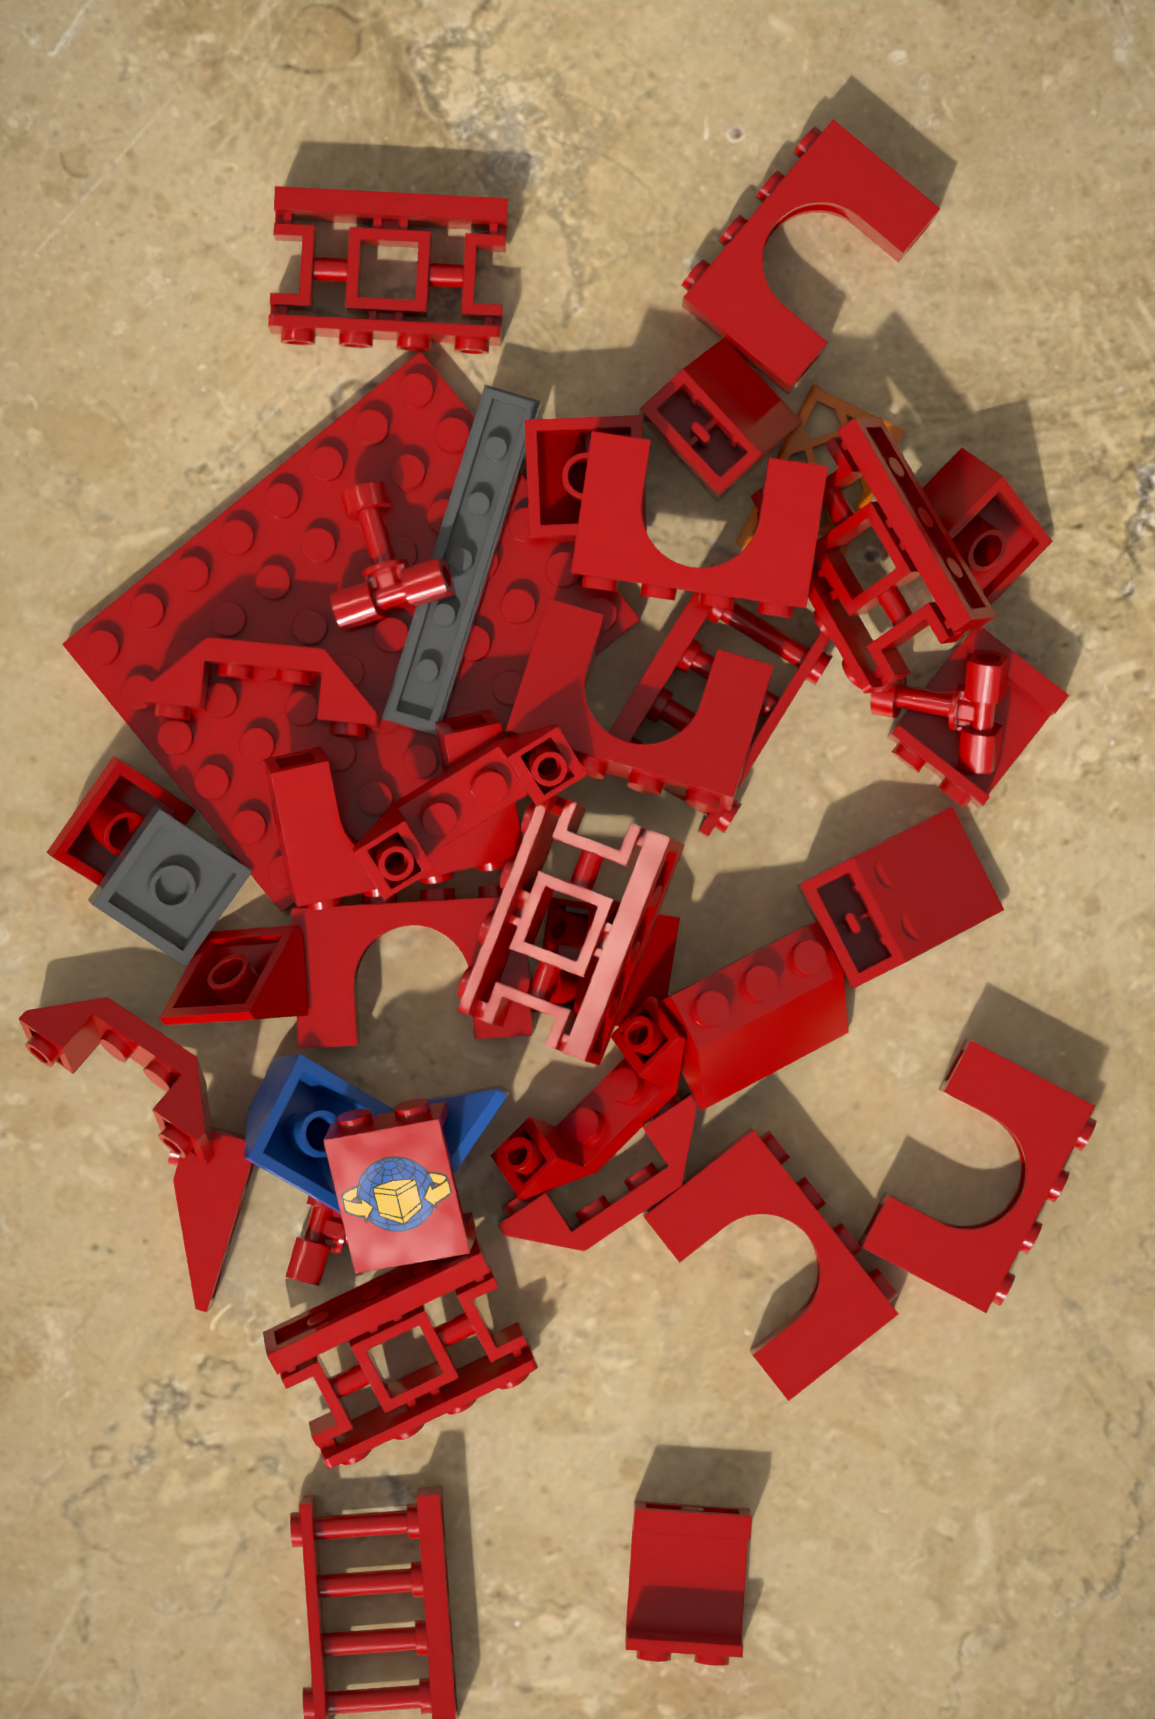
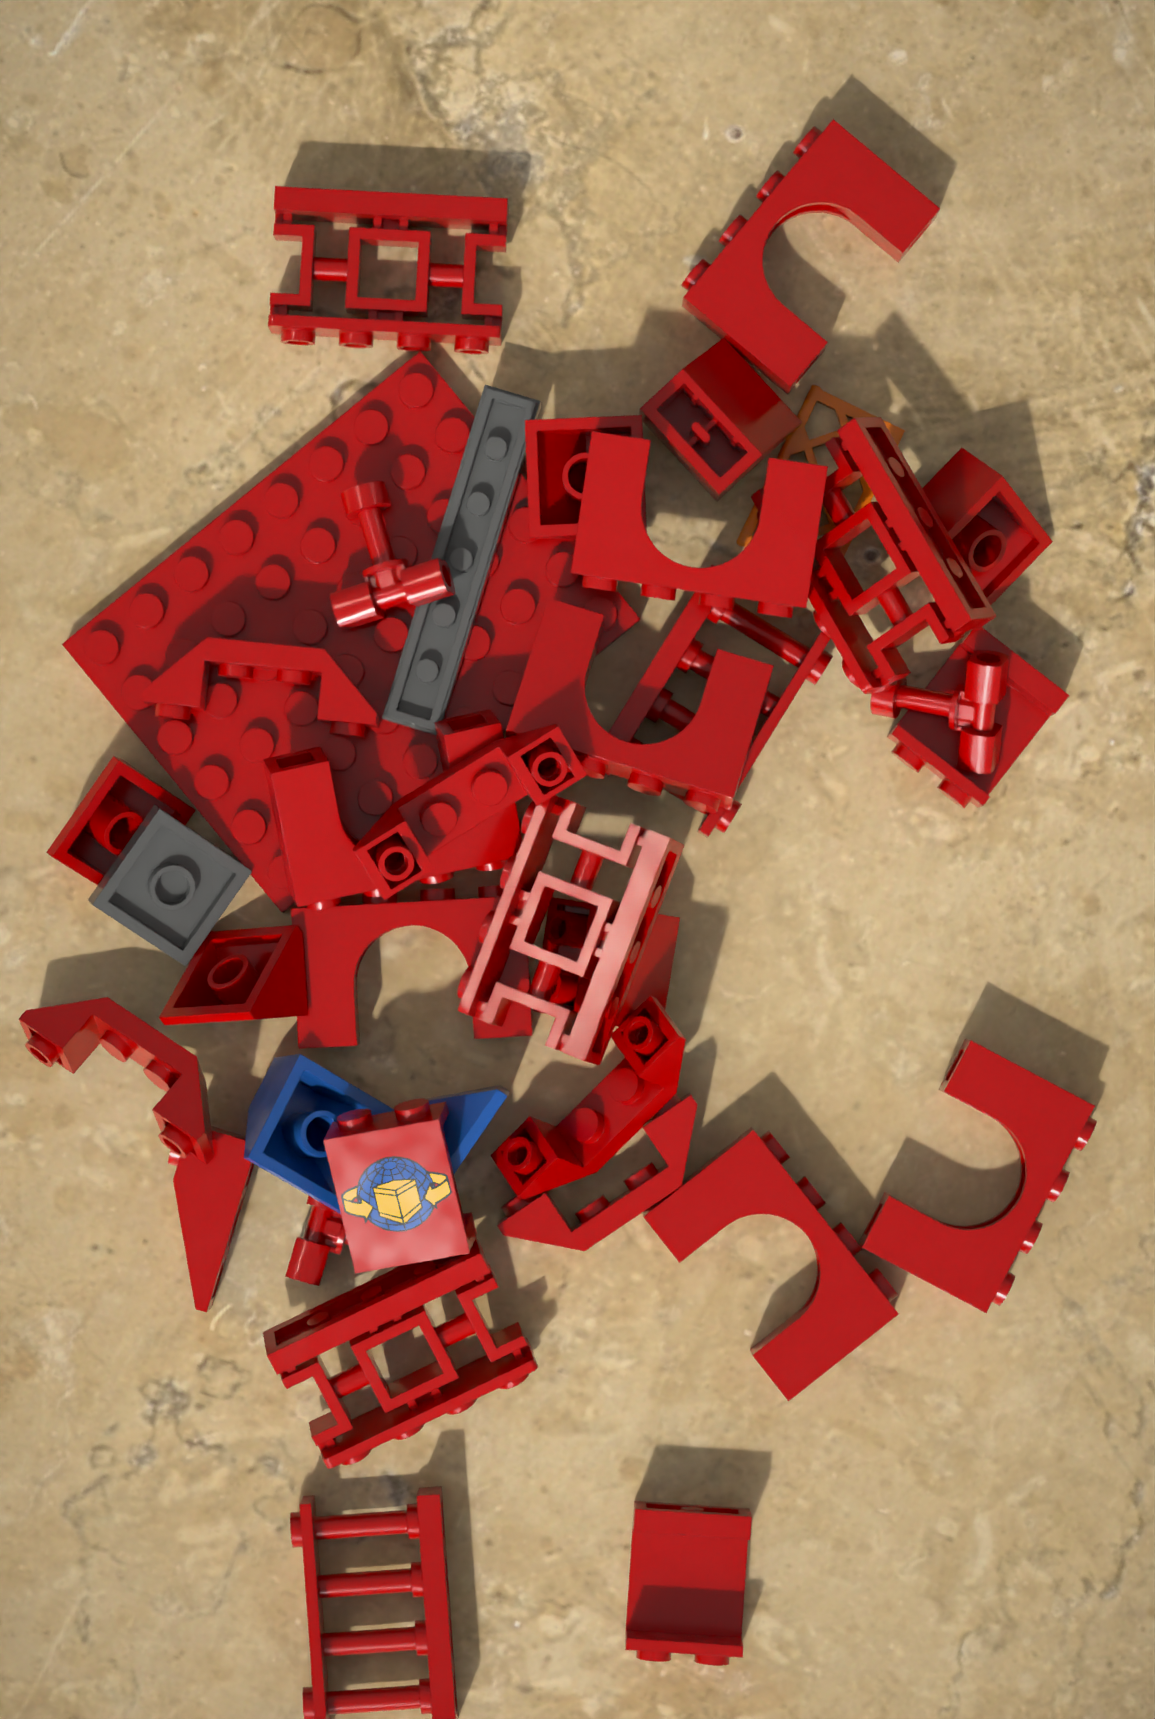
red slope [659,921,849,1110] -> none
red slope [797,807,1004,989] -> none

